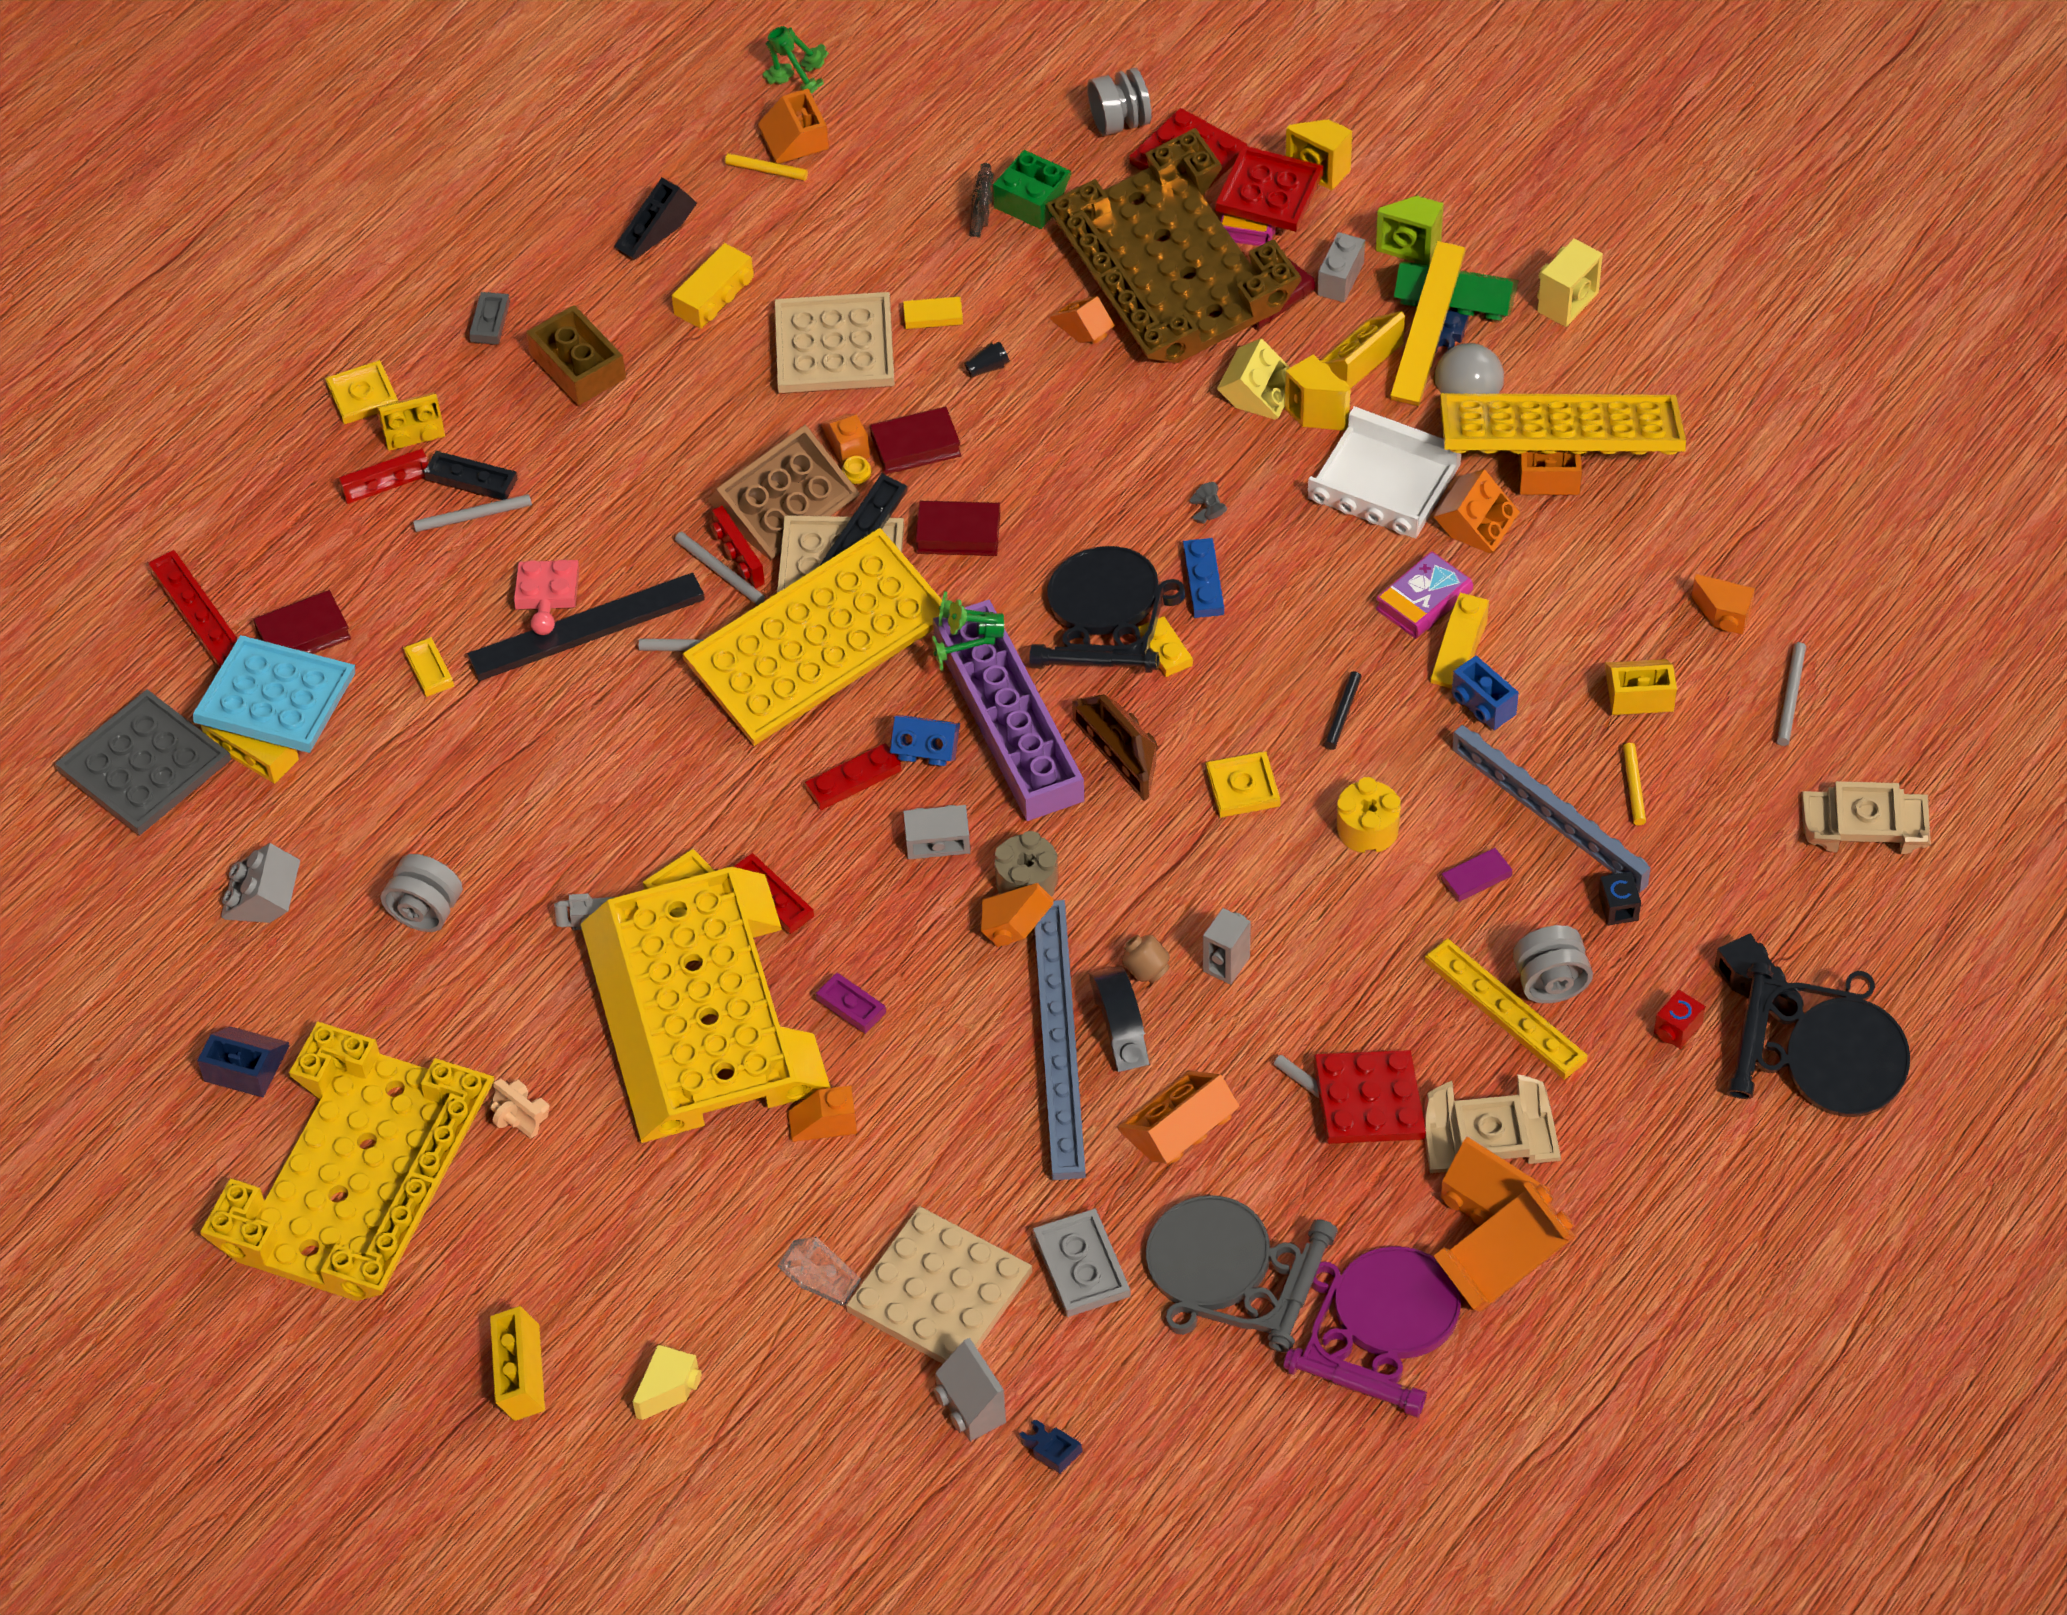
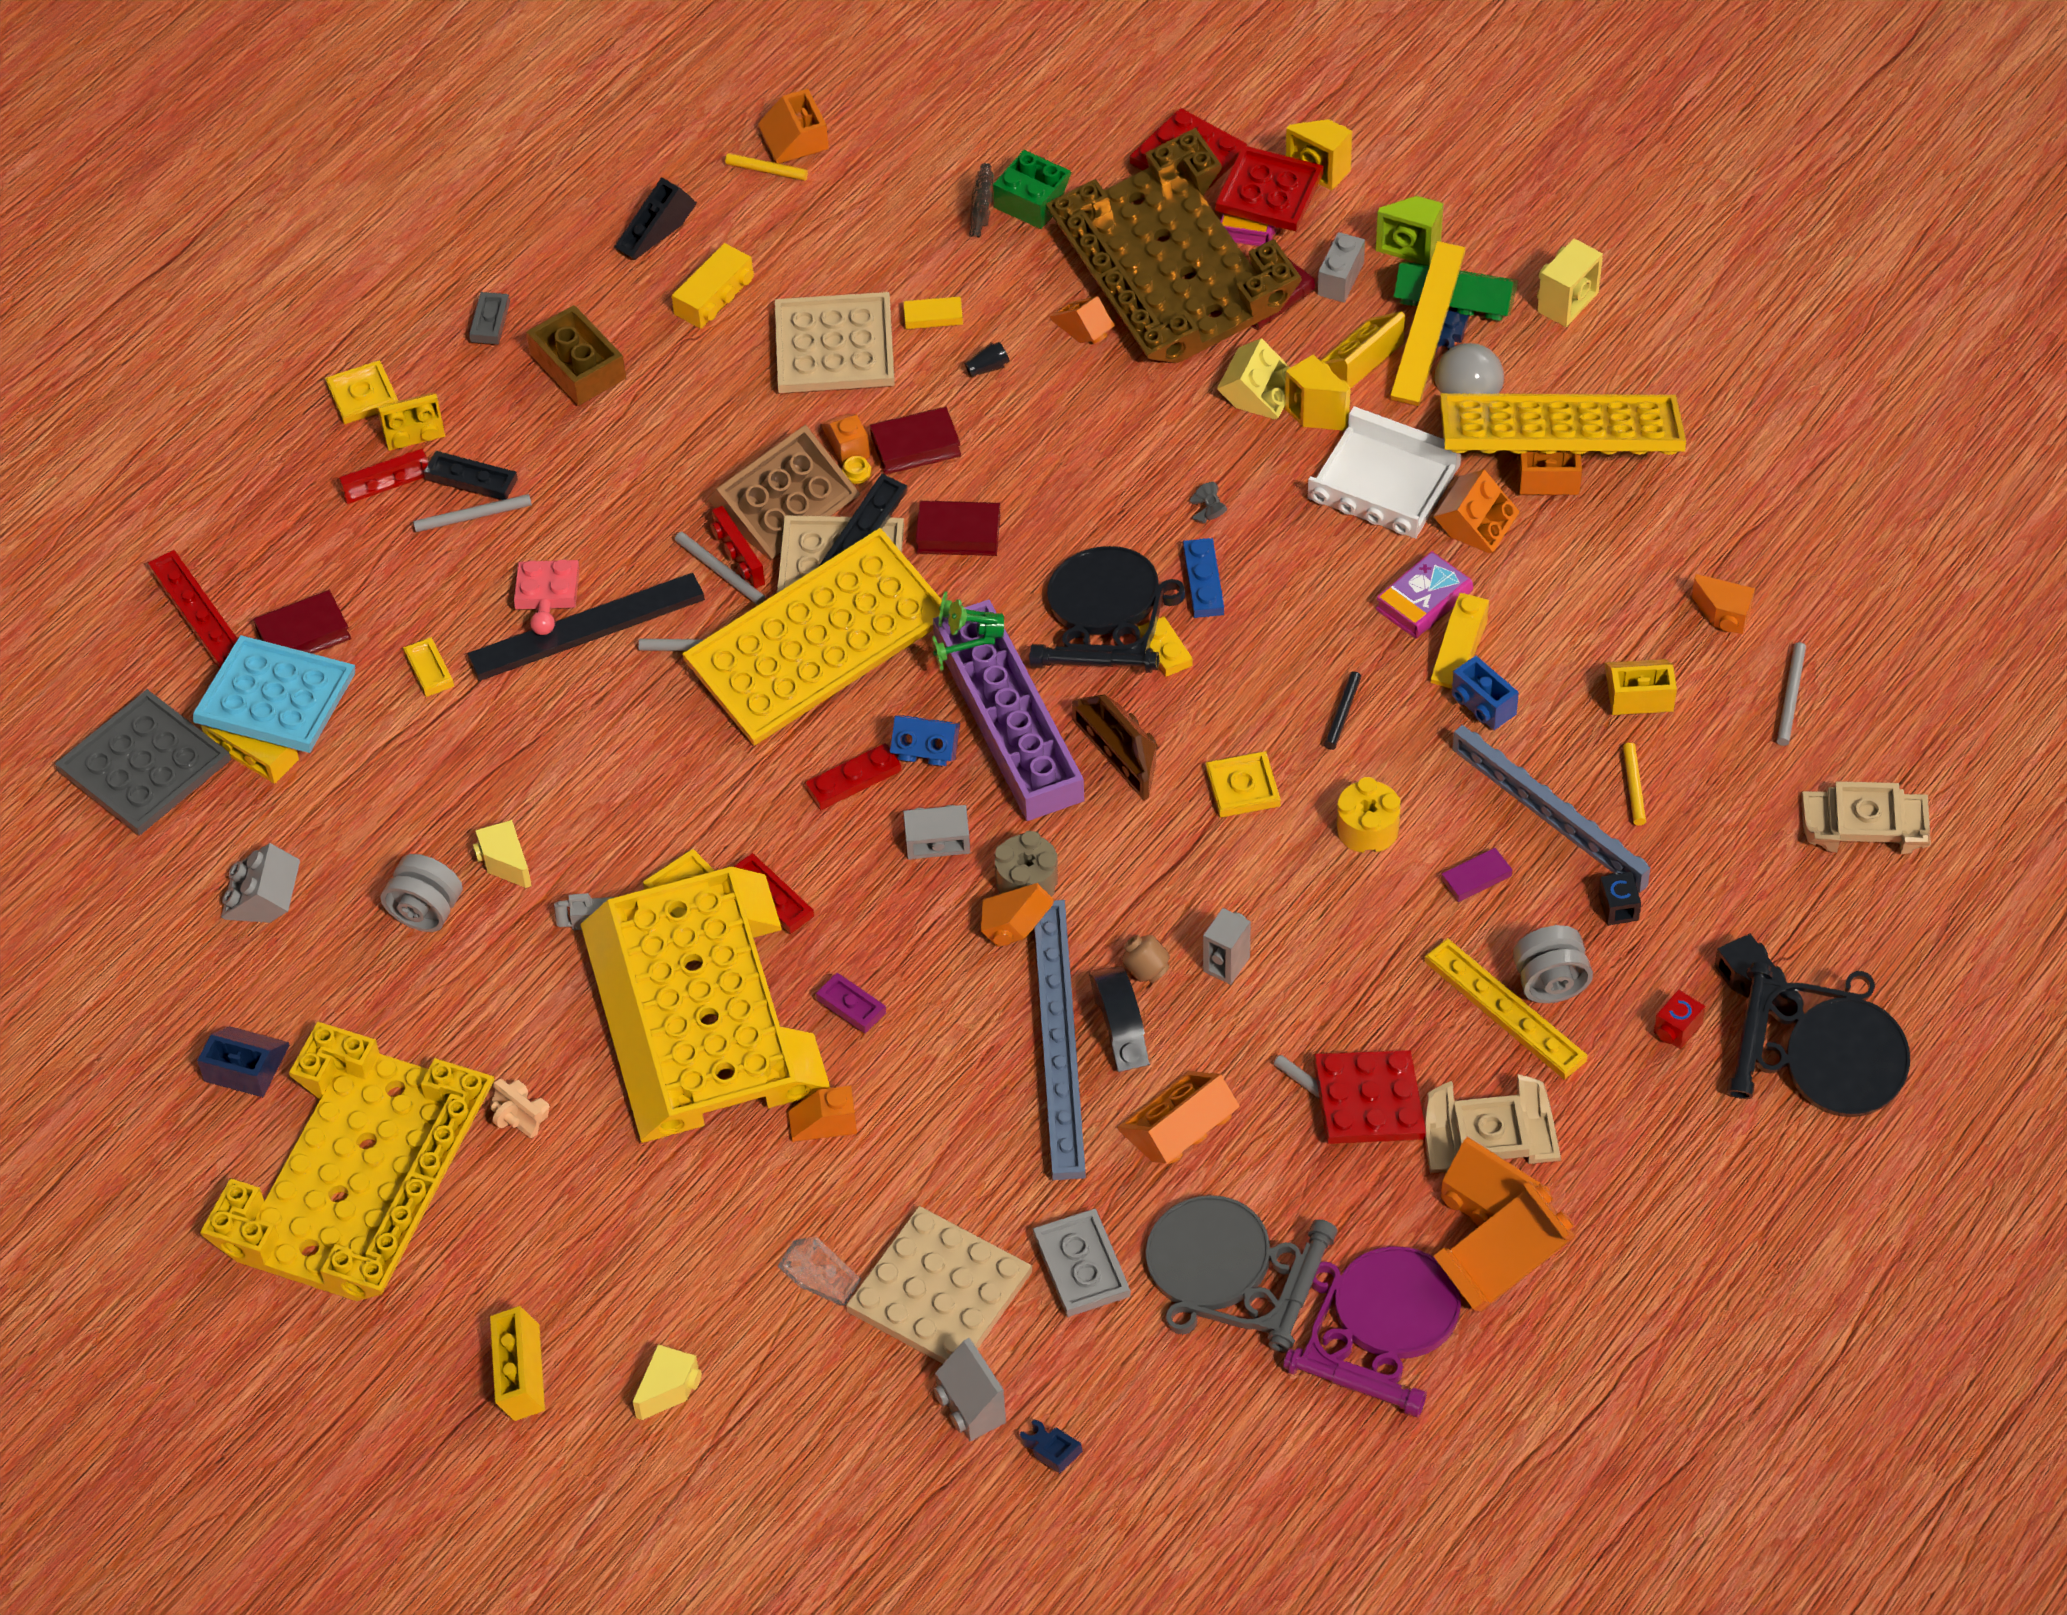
plant [763,26,828,93] -> none
light grey wheel [1087,68,1151,136] -> none
none -> light yellow slope [473,820,532,888]

